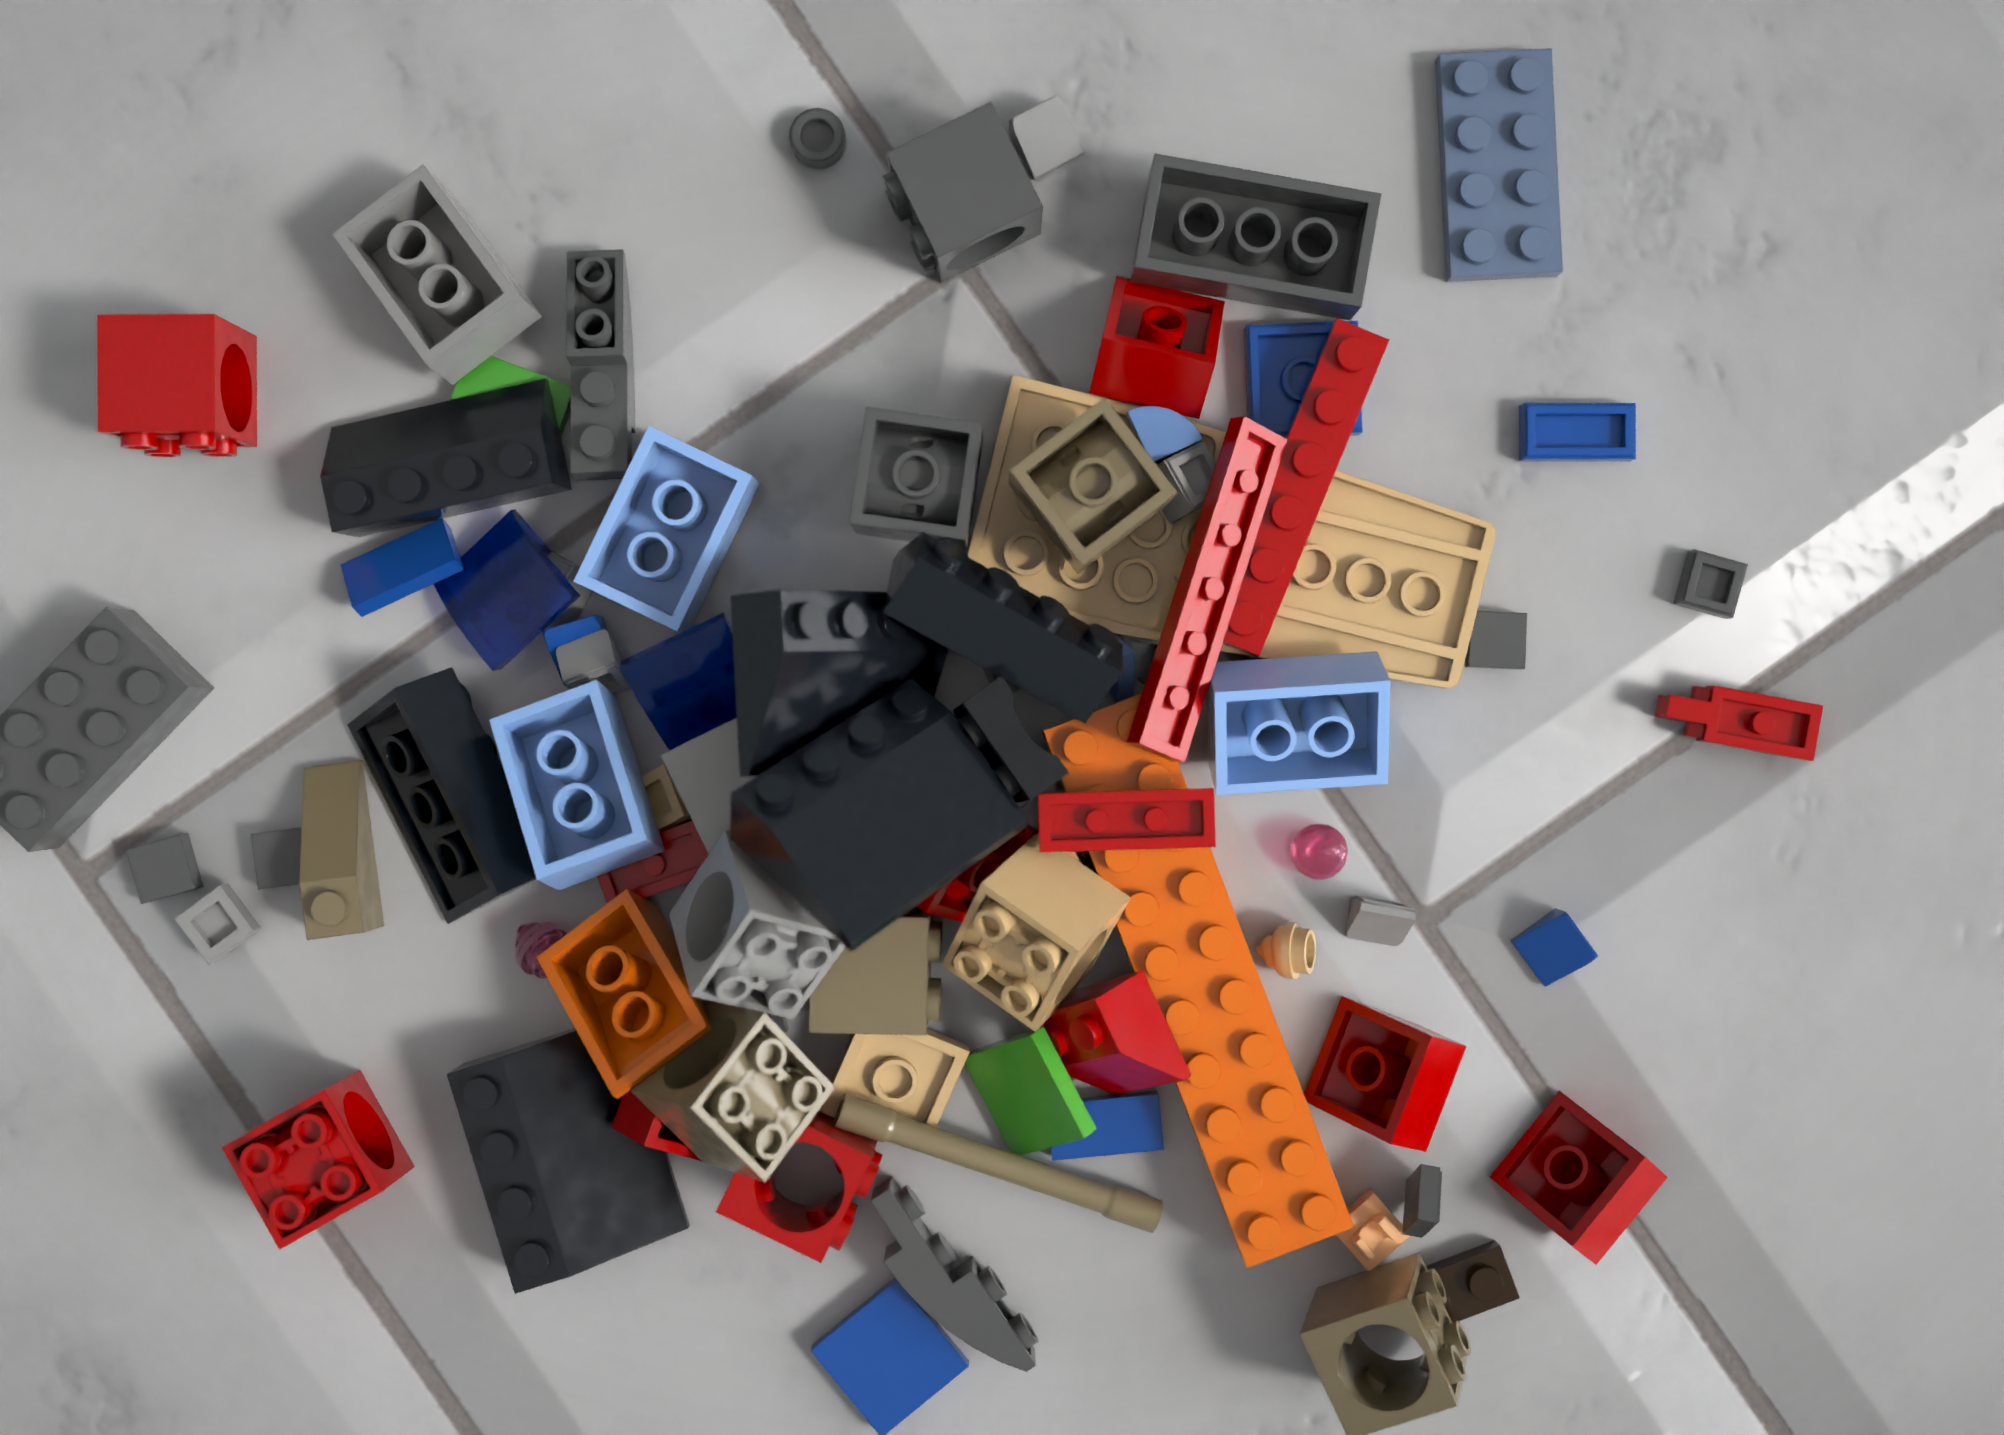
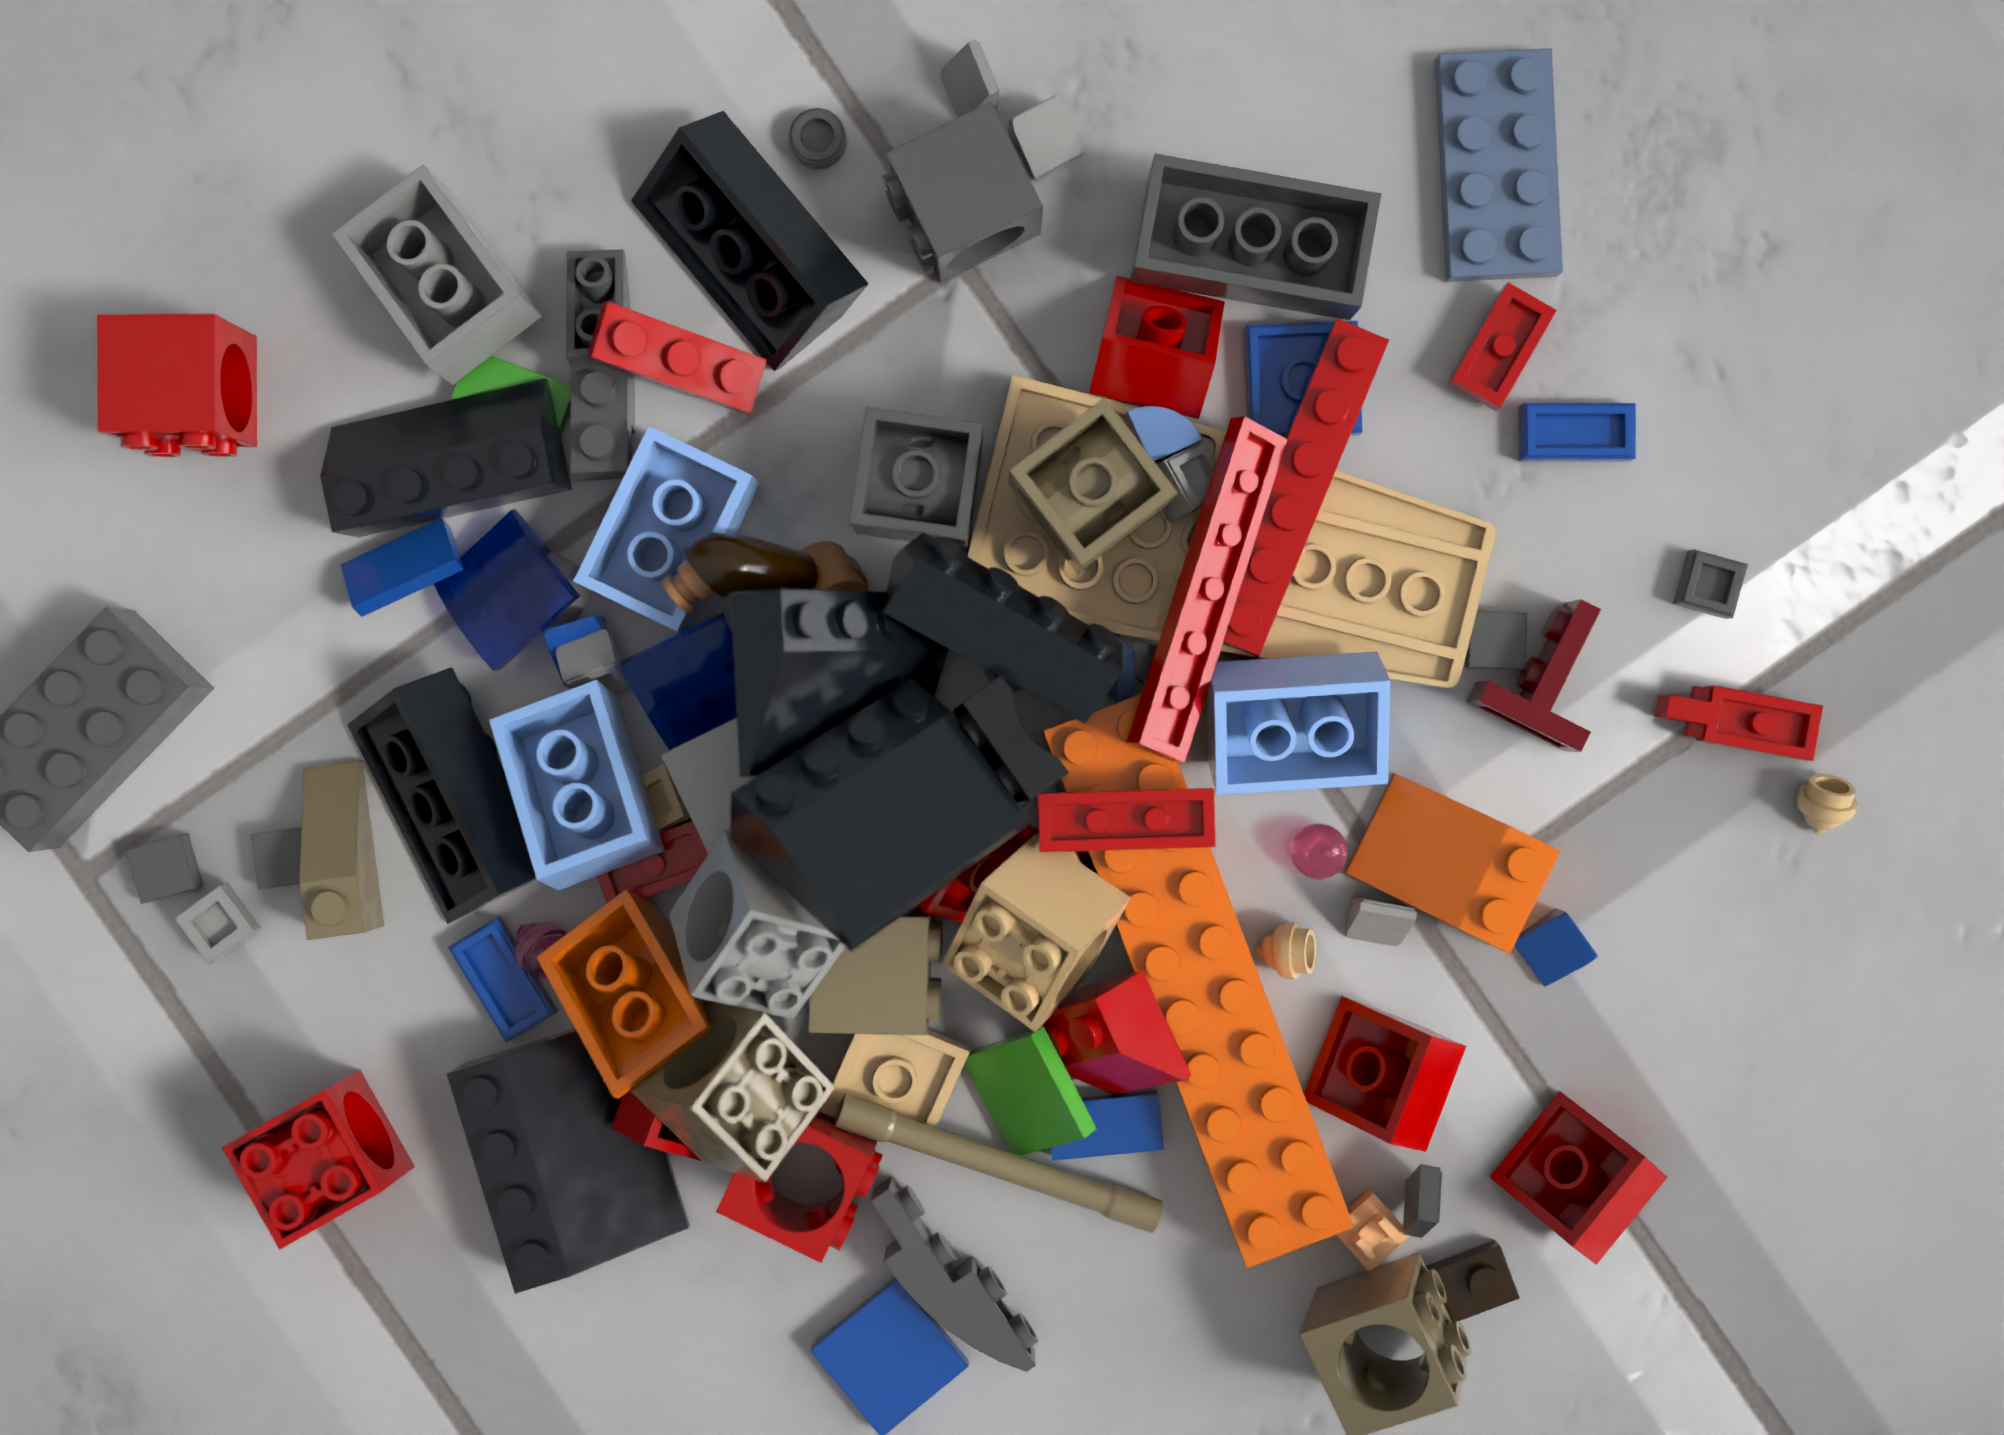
none -> blue tile [448,916,558,1043]
none -> plate [586,301,767,414]
none -> black slope [631,111,869,371]
none -> dark brown piece [661,532,869,613]
none -> light grey slope [941,39,999,118]
none -> orange slope [1344,773,1561,954]
none -> red plate [1447,282,1557,411]
none -> dark red bracket [1466,599,1601,752]
none -> tan plate [1797,774,1858,834]

